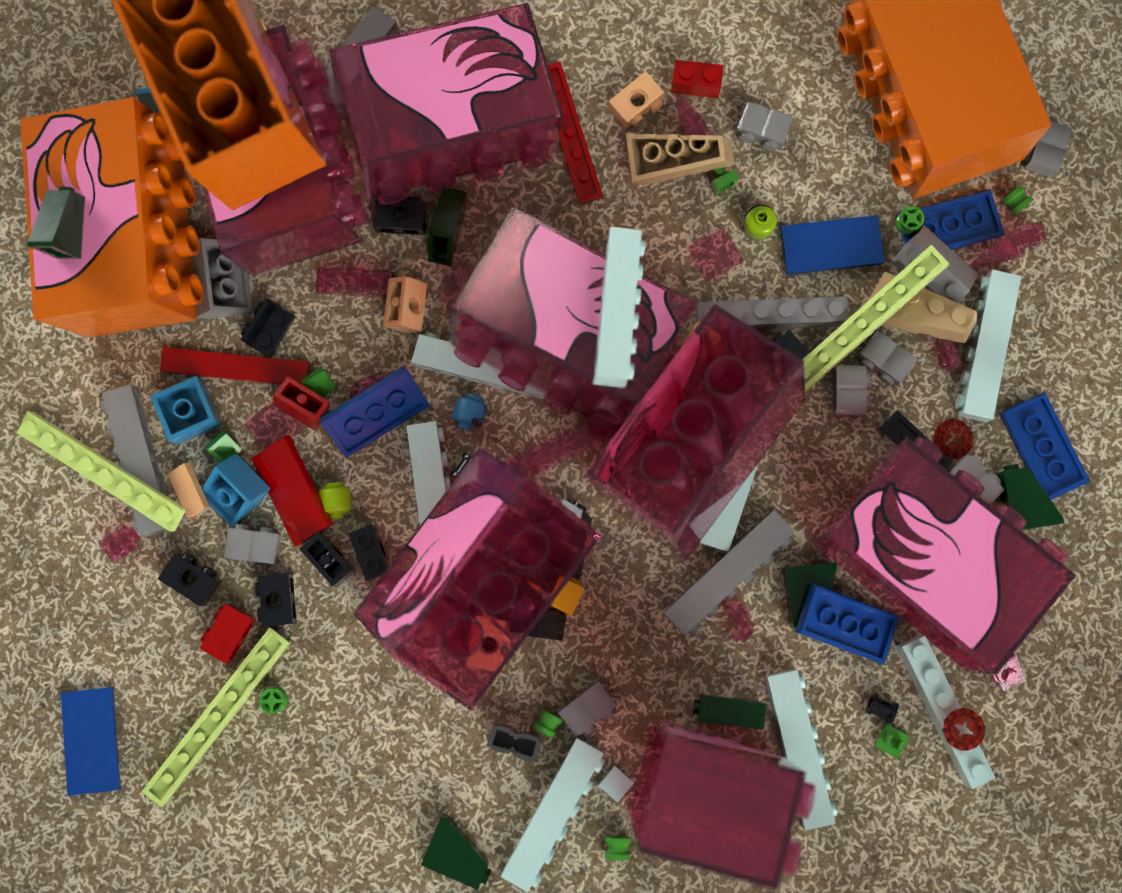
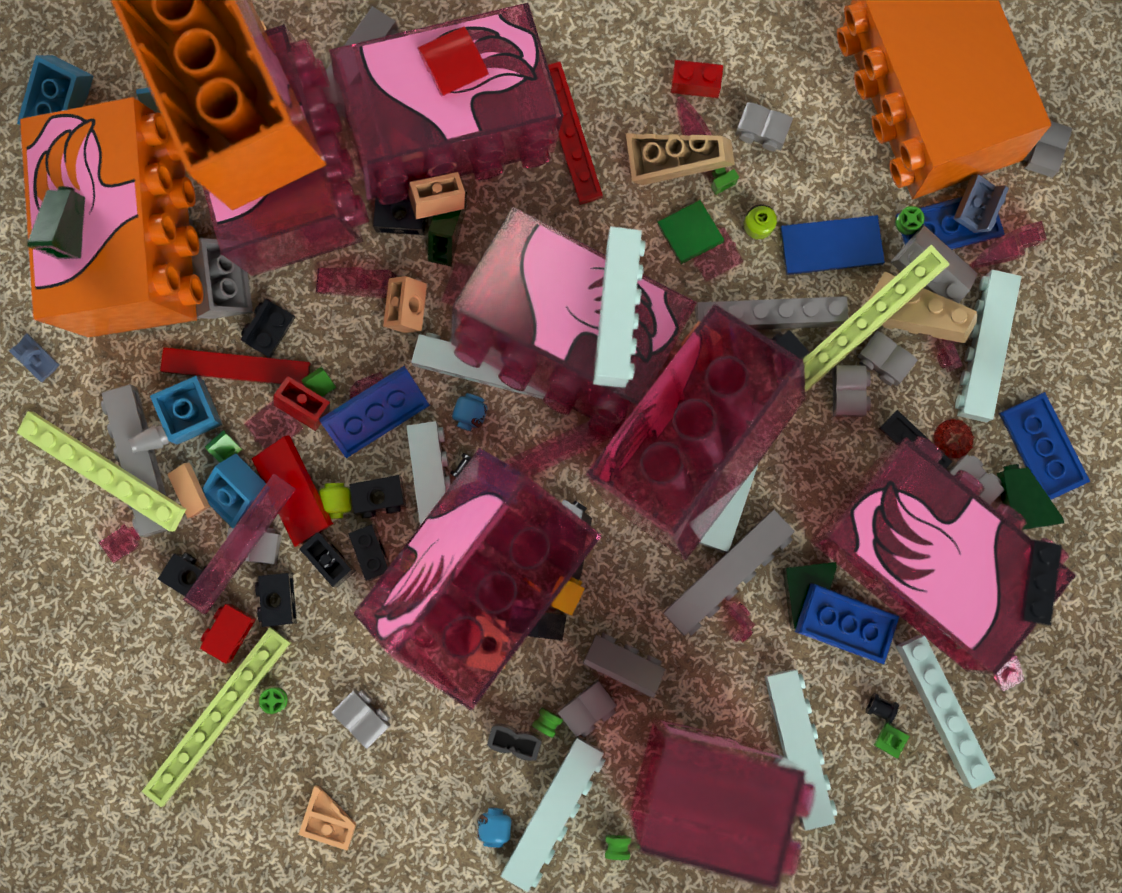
blue tile [61,687,121,796] -> none
dark green slope [421,813,491,890] -> none
light aqua tile [598,765,634,803] -> none
light nougat brick [608,71,665,130] -> none
dark green slope [692,694,766,730] -> none
clear red gear [942,708,985,751] -> none
bright green wheel [1001,185,1034,216] -> none
none -> sand blue hips [9,333,60,382]
none -> dark azure slope [17,55,93,125]
none -> light grey cone [128,425,169,454]
none -> clear pink plate [183,474,296,615]
none -> light nougat wing [298,785,357,850]
none -> light grey brick [331,689,391,749]
none -> black brick [349,475,406,519]
none -> light nougat brick [409,172,465,219]
none -> red slope [417,26,489,96]
none -> dark azure head [477,808,512,848]
none -> light grey slope [583,633,665,698]
none -> green tile [657,200,724,264]
none -> sand blue bracket [954,174,1009,233]
none -> black plate [1020,540,1062,626]

